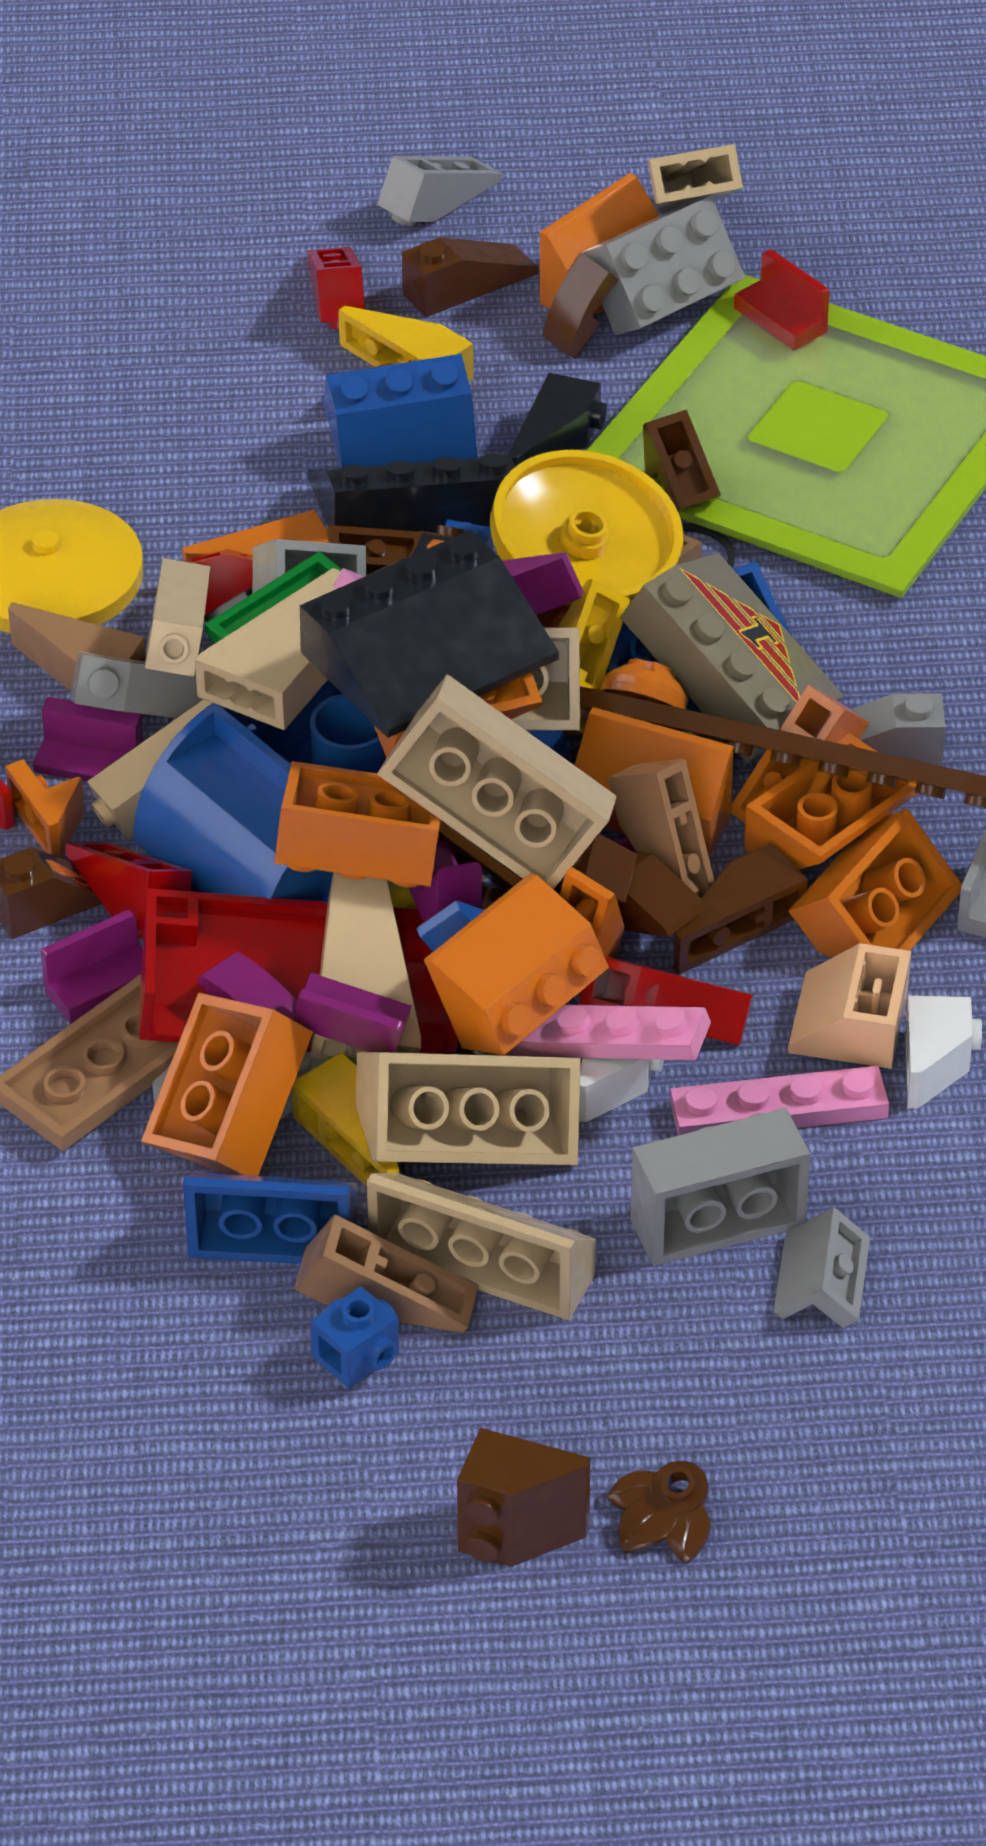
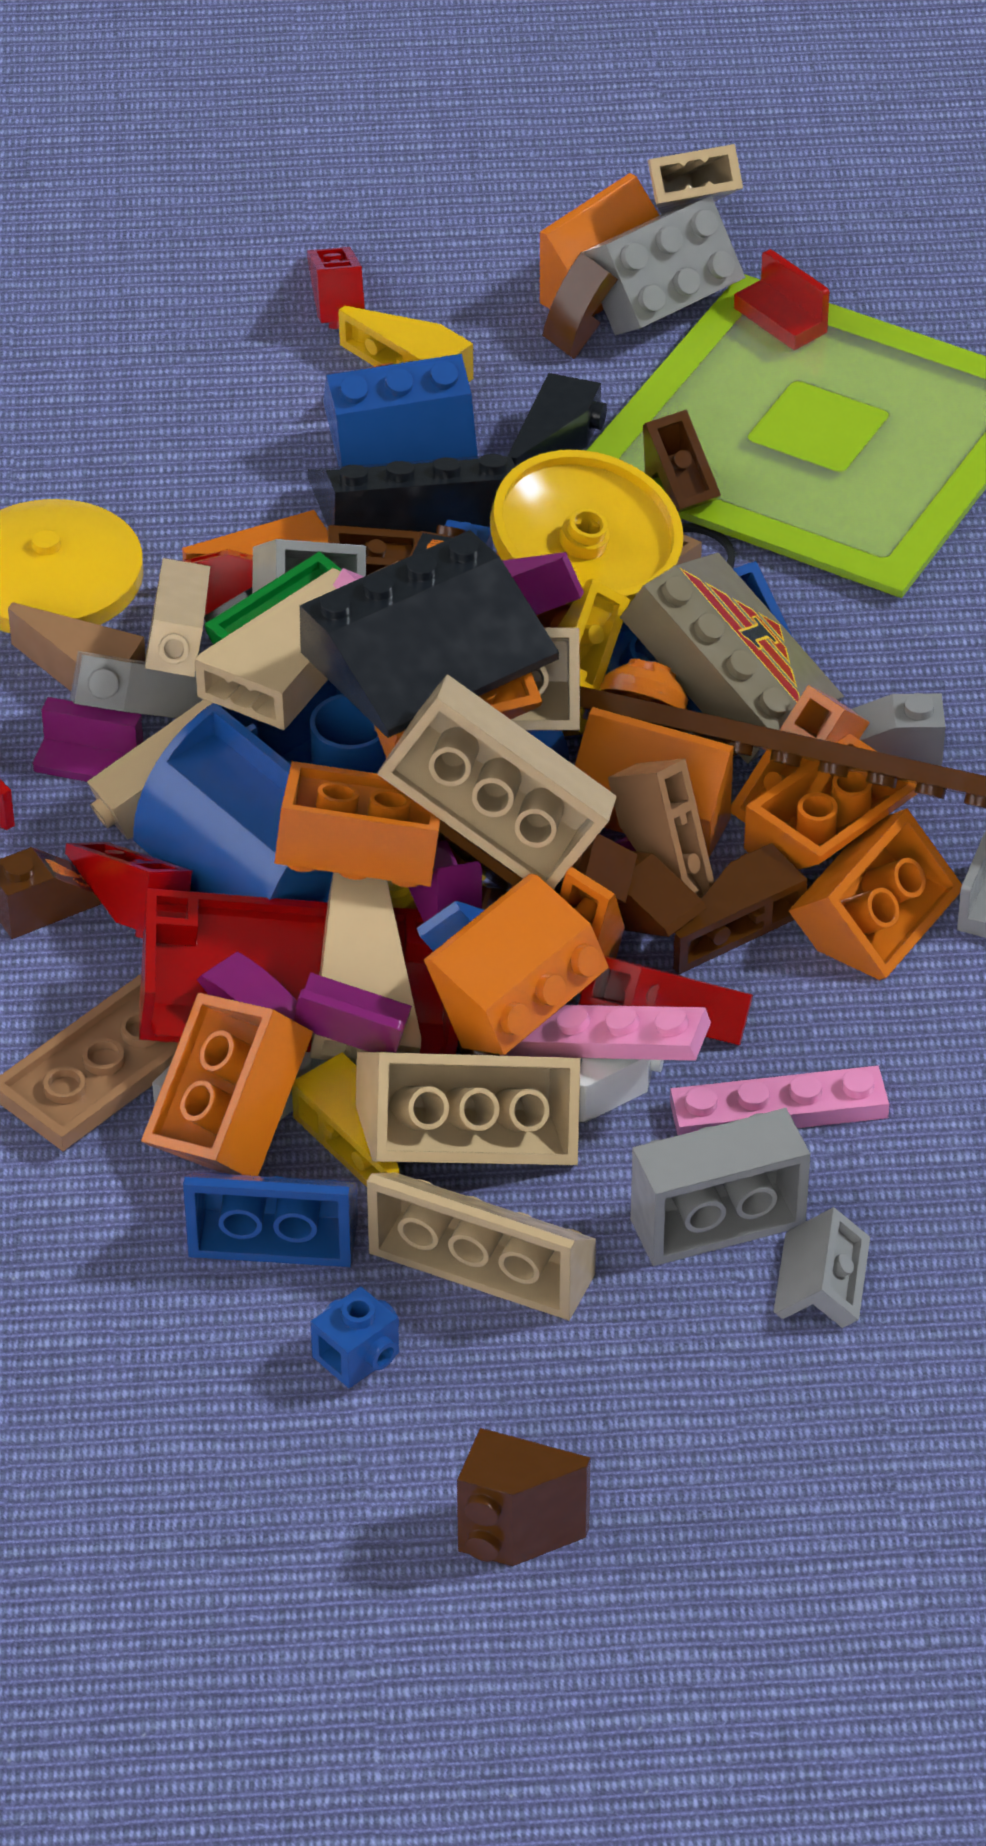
orange slope [5,759,85,858] -> none
magenta panel [41,910,143,1024] -> none
medium nougat slope [294,1214,478,1333] -> none
light grey slope [377,156,503,227] -> none
reddish brown slope [402,237,538,317] -> none
reddish brown plate [607,1461,711,1564] -> none
light nougat slope [788,943,911,1069] -> none
white slope [905,995,982,1109] -> none

